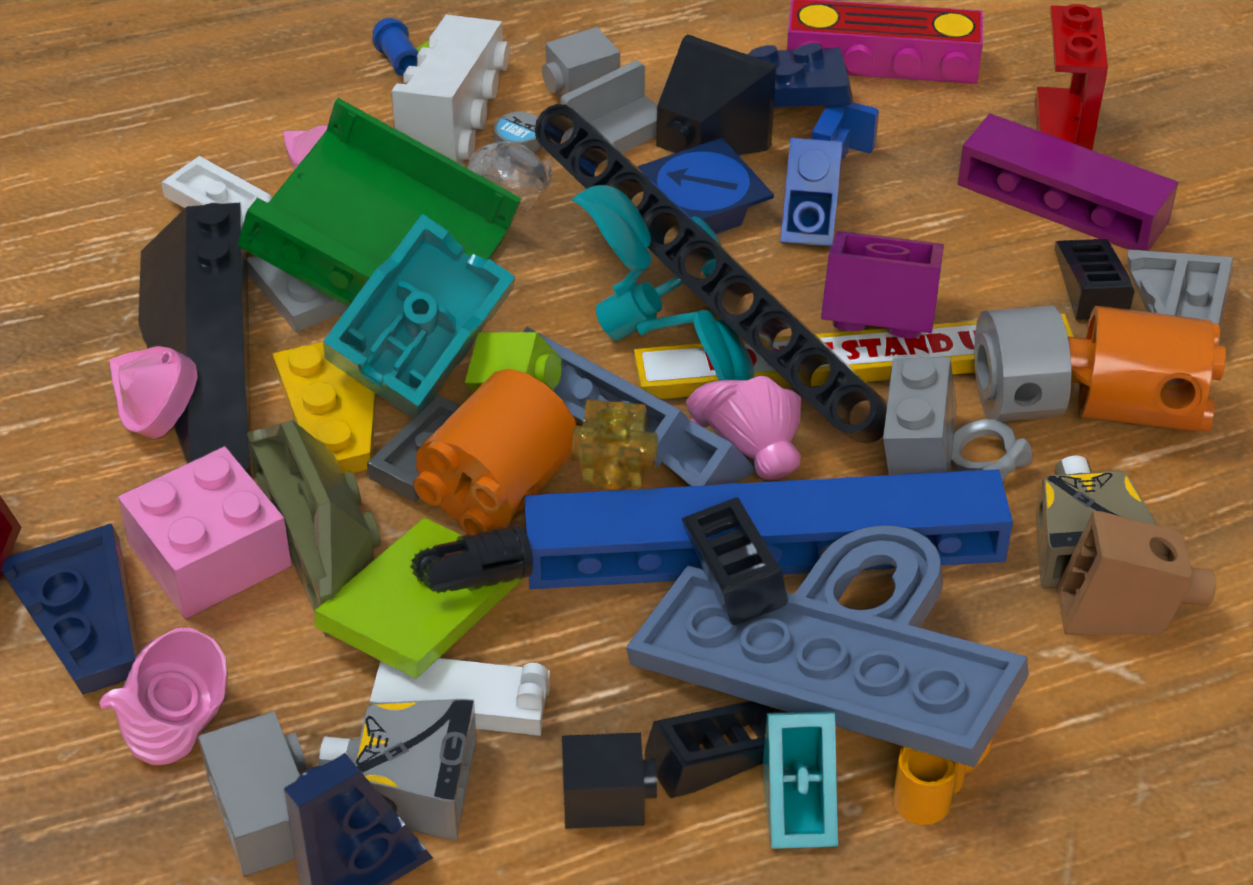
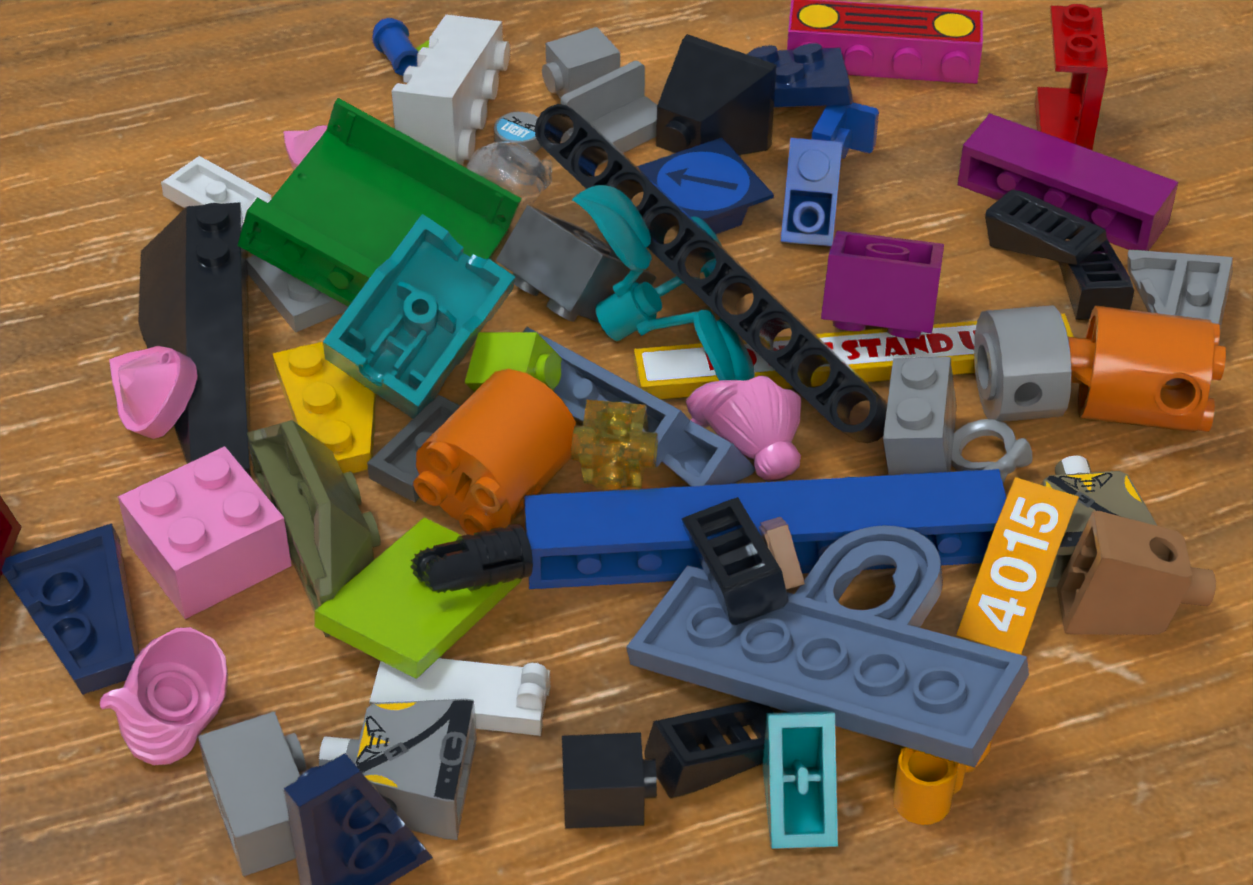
none -> flat silver slope [496,205,656,322]
none -> medium nougat tile [759,516,805,590]
none -> light orange sticker [956,477,1079,655]
none -> black slope [985,189,1107,265]

